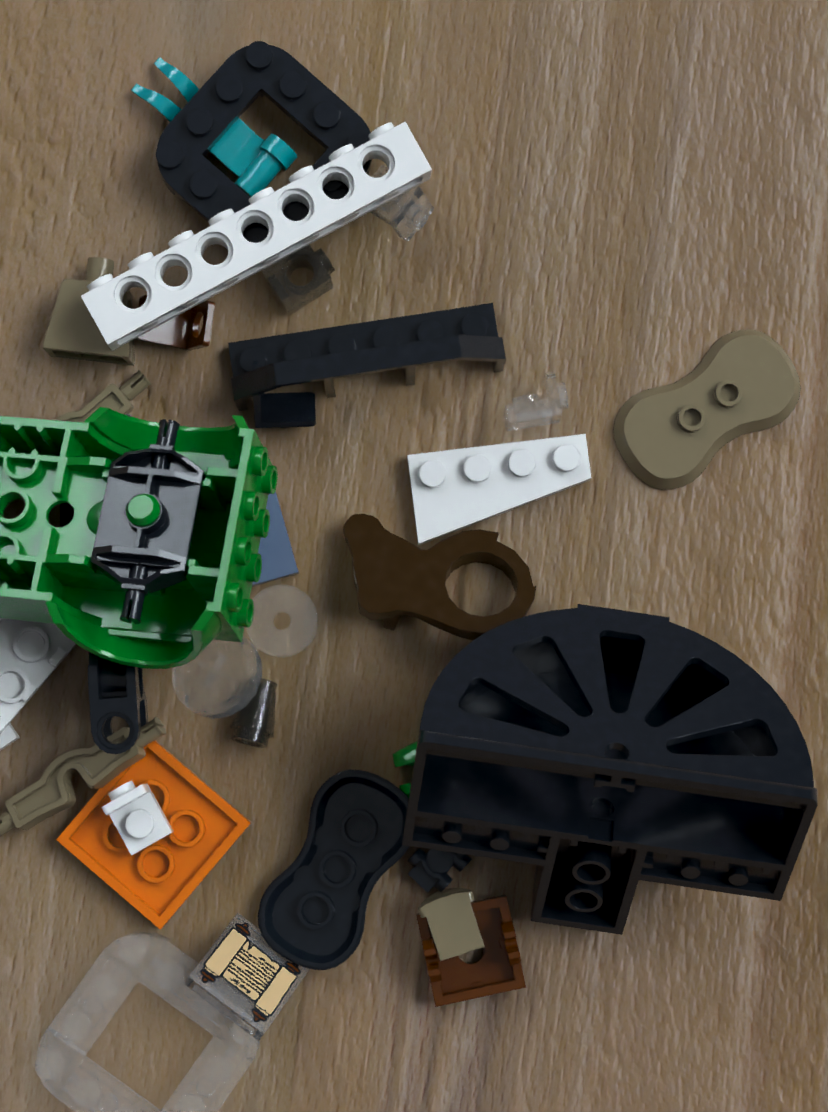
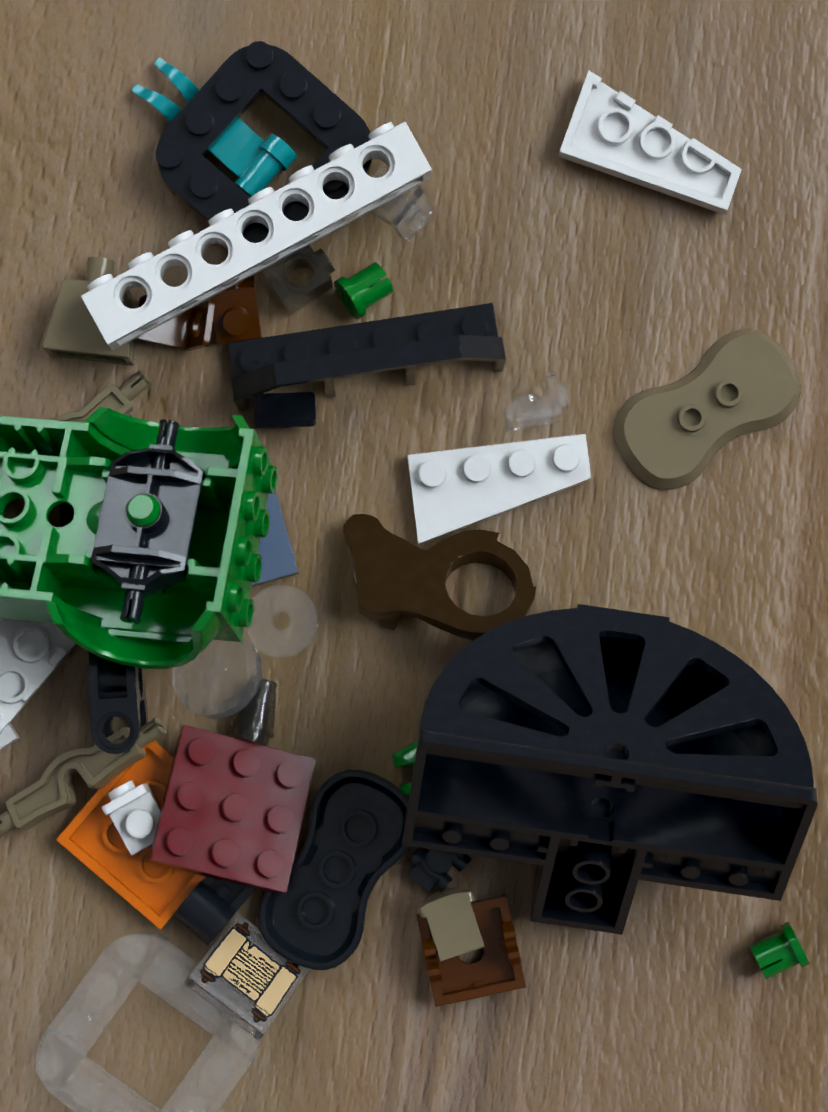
none -> dark red plate [148,725,316,895]
none -> black plate [173,876,256,945]
none -> reddish brown bracket [210,275,262,344]
none -> green bush [334,262,393,320]
none -> white wing [558,70,742,215]
none -> green bush [749,922,810,980]

